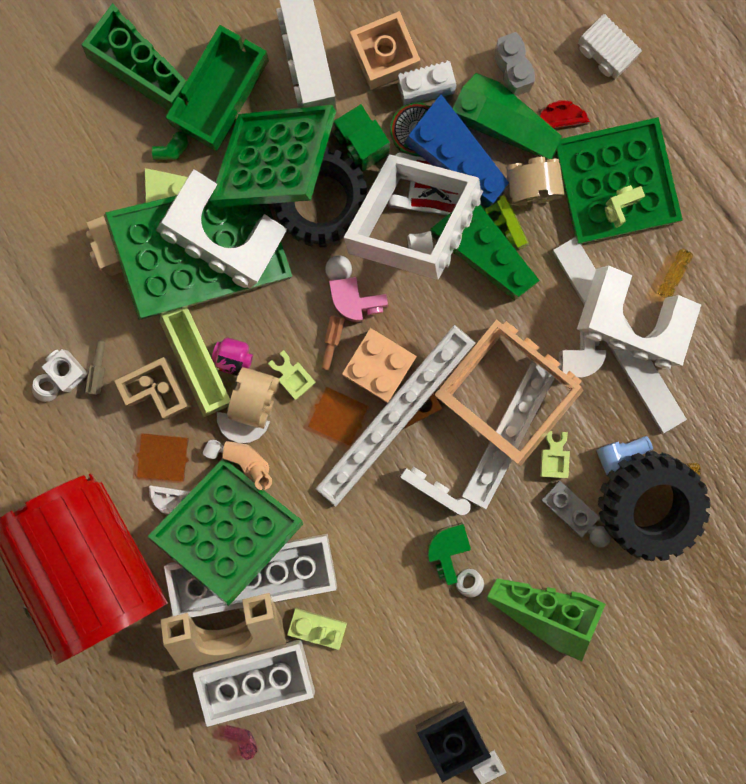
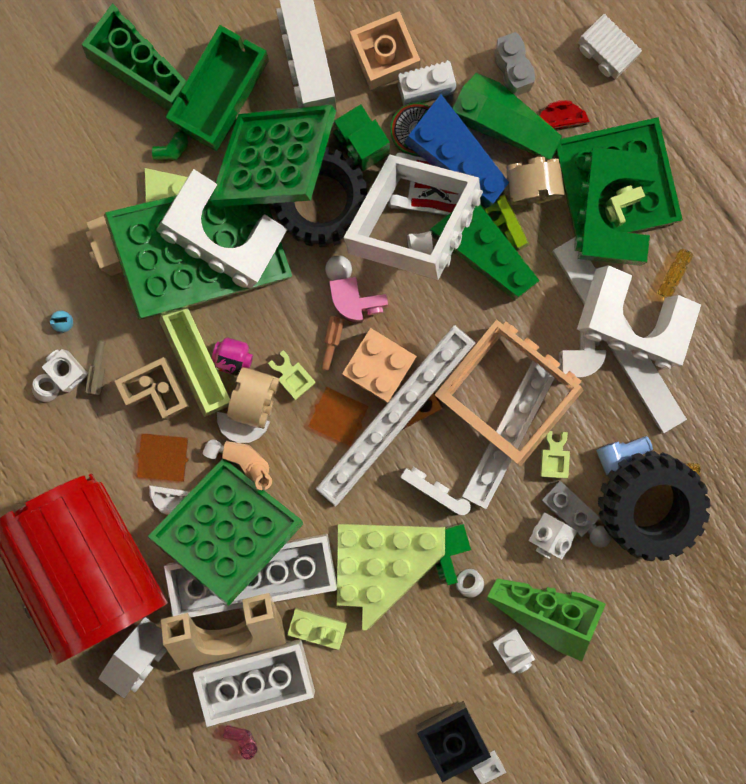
none -> medium azure hinge [50,311,73,332]
none -> white brick [98,617,167,698]
none -> yellowish green wing [337,524,445,630]
none -> white bracket [492,627,535,674]
none -> white brick [529,512,578,560]
none -> green arch [574,147,658,266]

